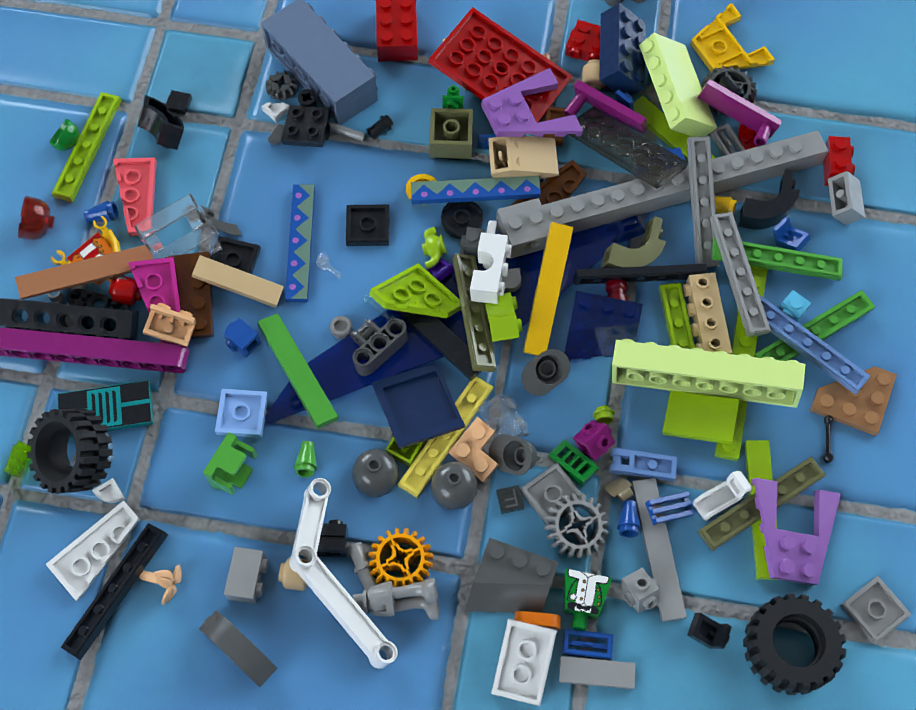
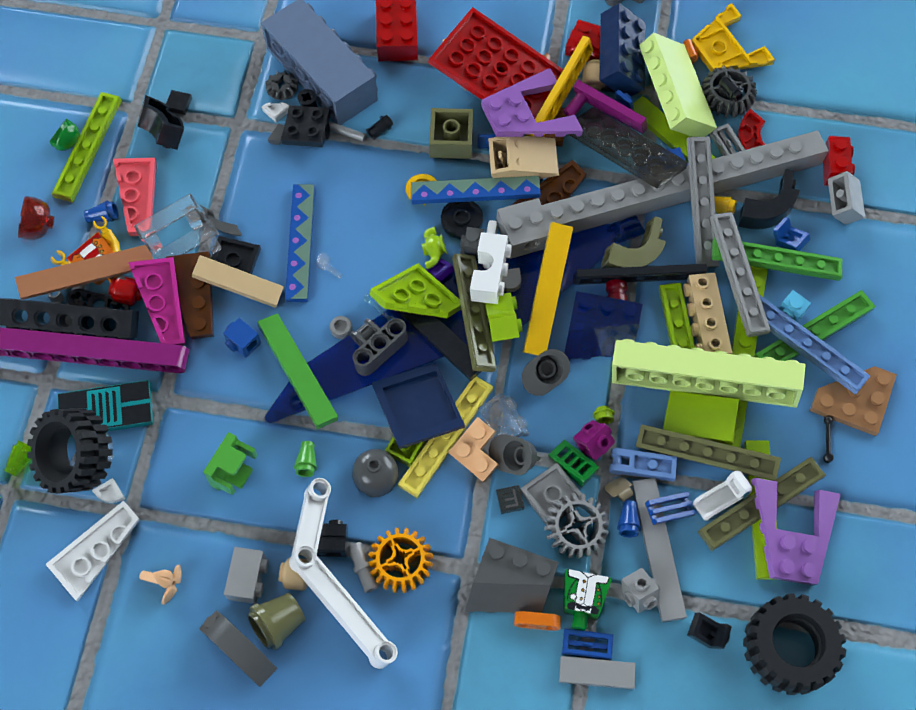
black tile [61,523,168,660] -> none
light nougat bracket [143,303,196,347] -> none
light blue plate [215,389,268,438] -> none
black tile [346,204,390,246] -> none
light grey piece [352,578,439,620] -> none
dark grey cylinder [431,462,477,510] -> none
green hinge [442,85,464,109] -> none
white tile [491,619,557,706] -> none
magenta piece [698,79,782,147] -> none
light grey tile [840,576,912,645] -> none
none -> olive piece [247,593,305,650]
none -> yellow tile [526,36,593,137]
none -> olive plate [636,424,781,481]
none -> orange plate [683,39,699,64]

